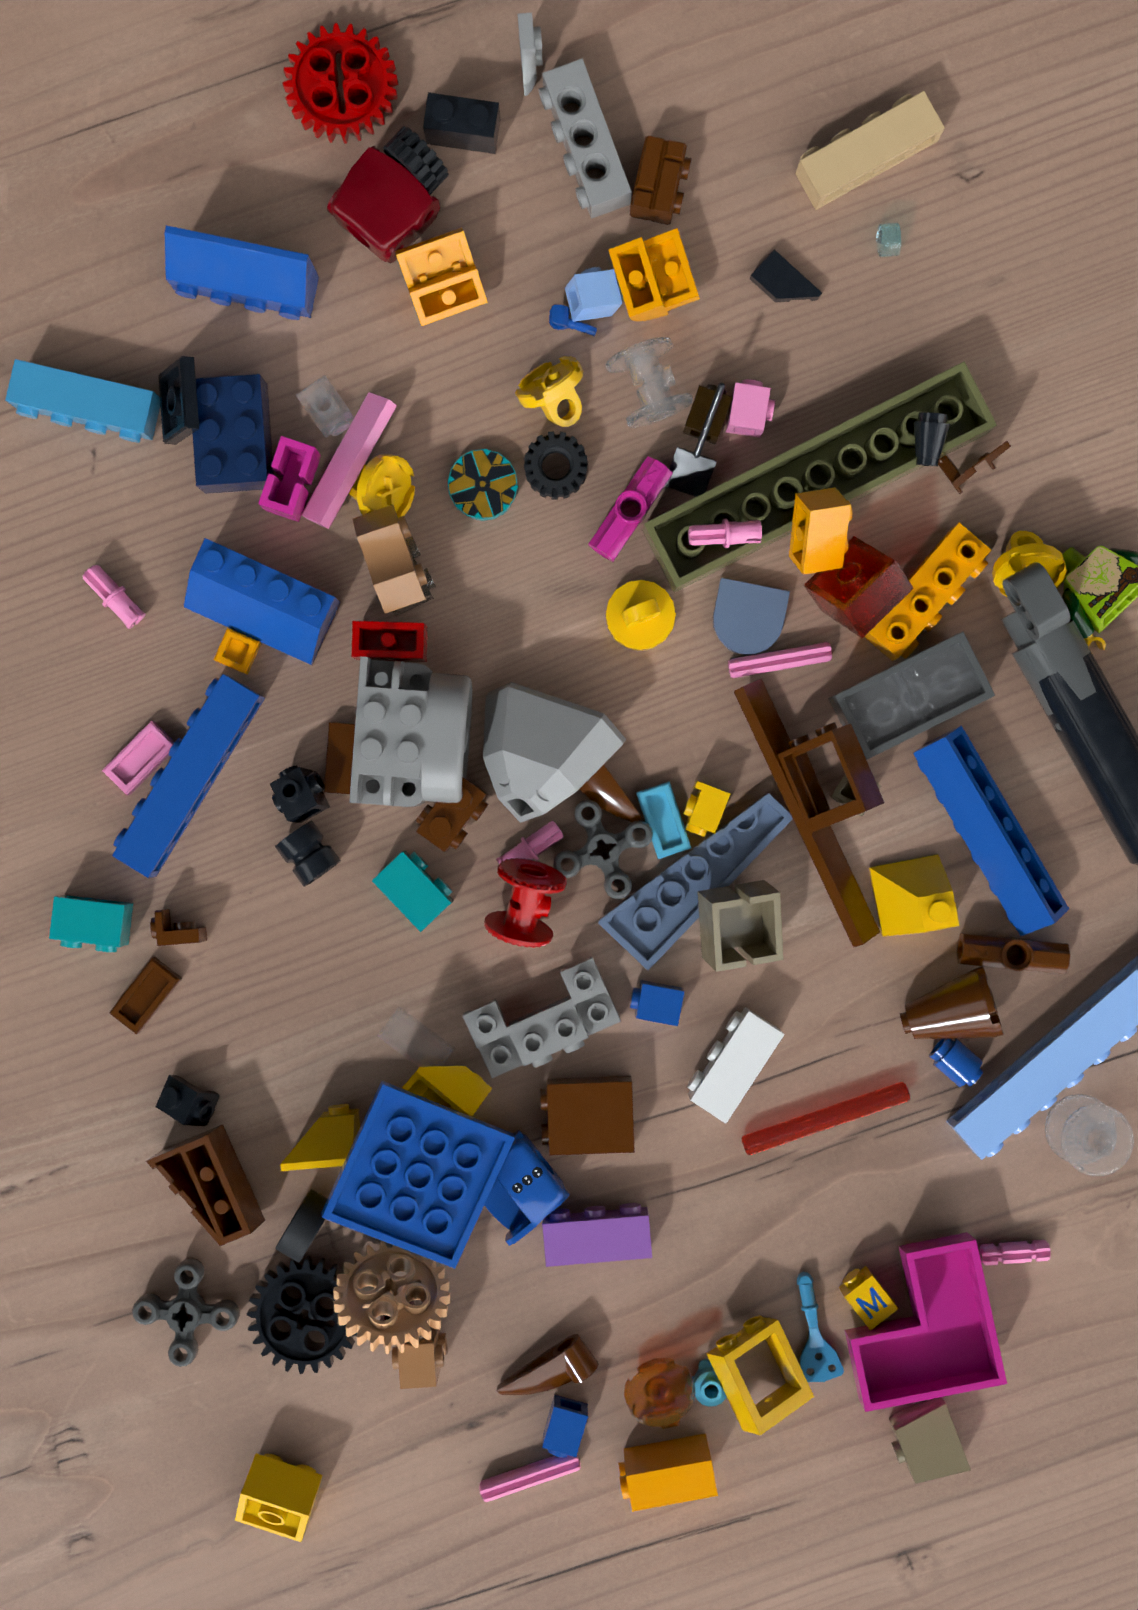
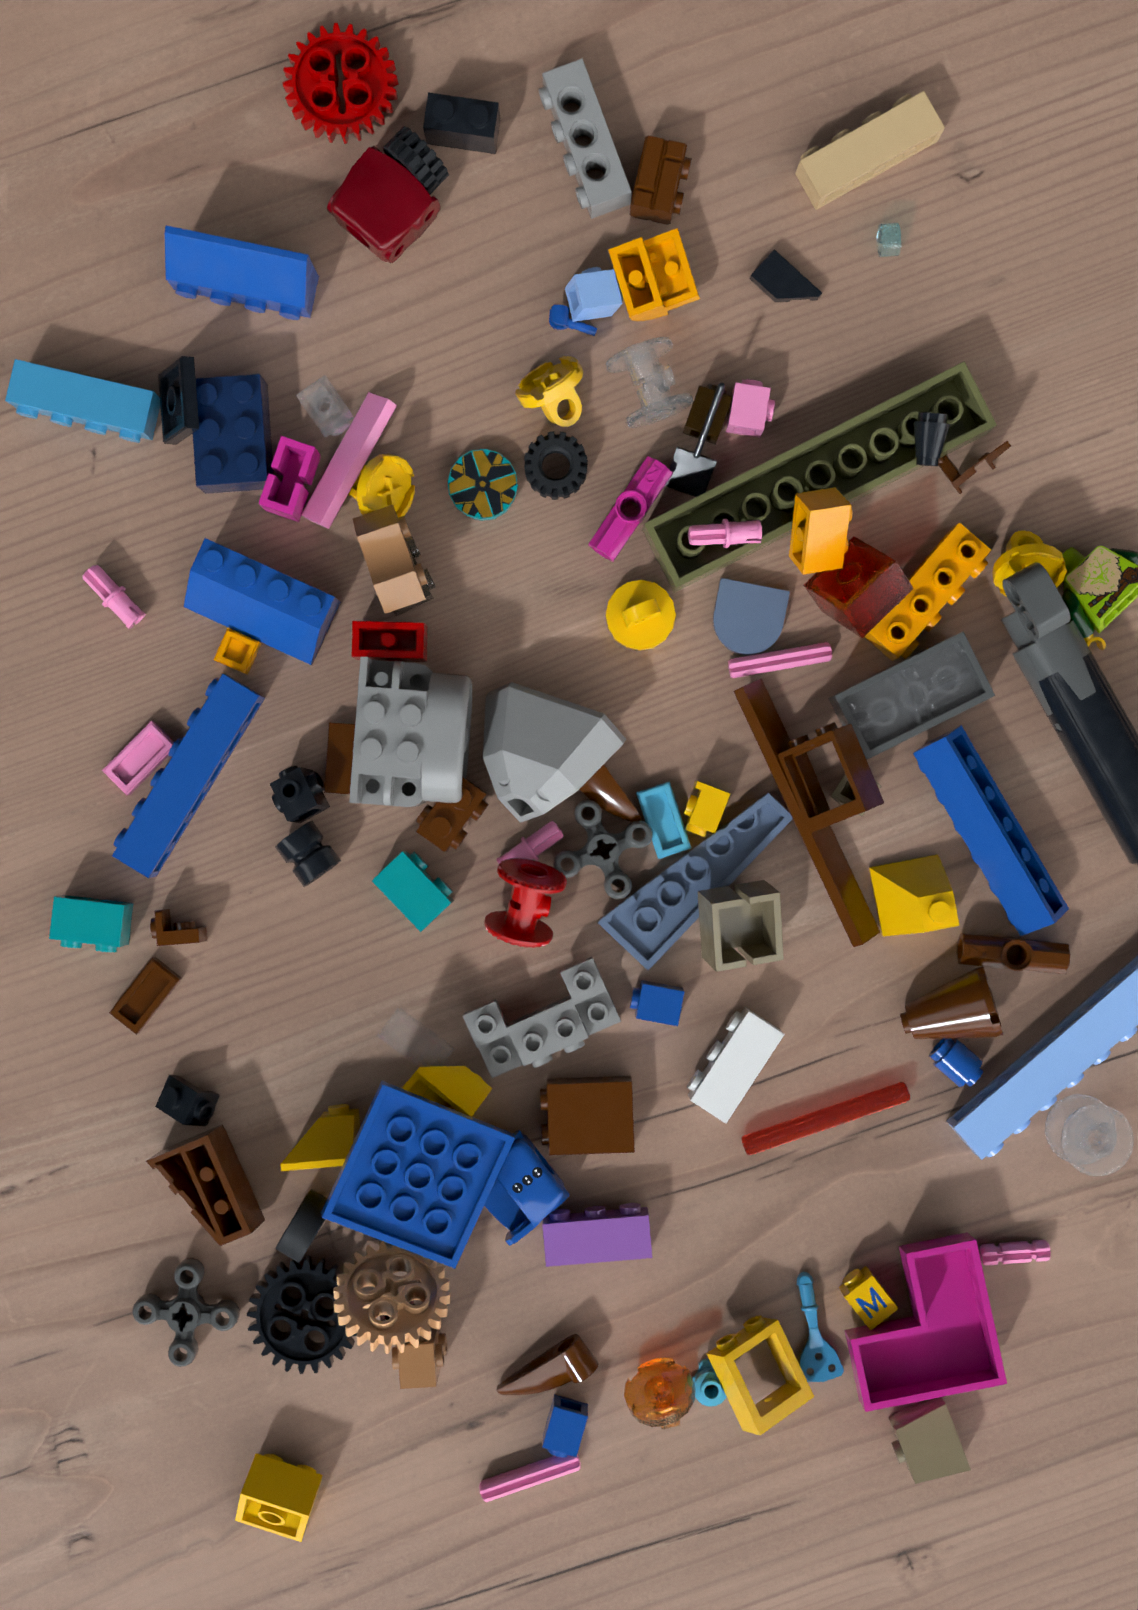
light orange brick [395,227,488,326] -> none
light grey plate [517,12,543,96] -> none
light orange brick [618,1433,718,1512] -> none

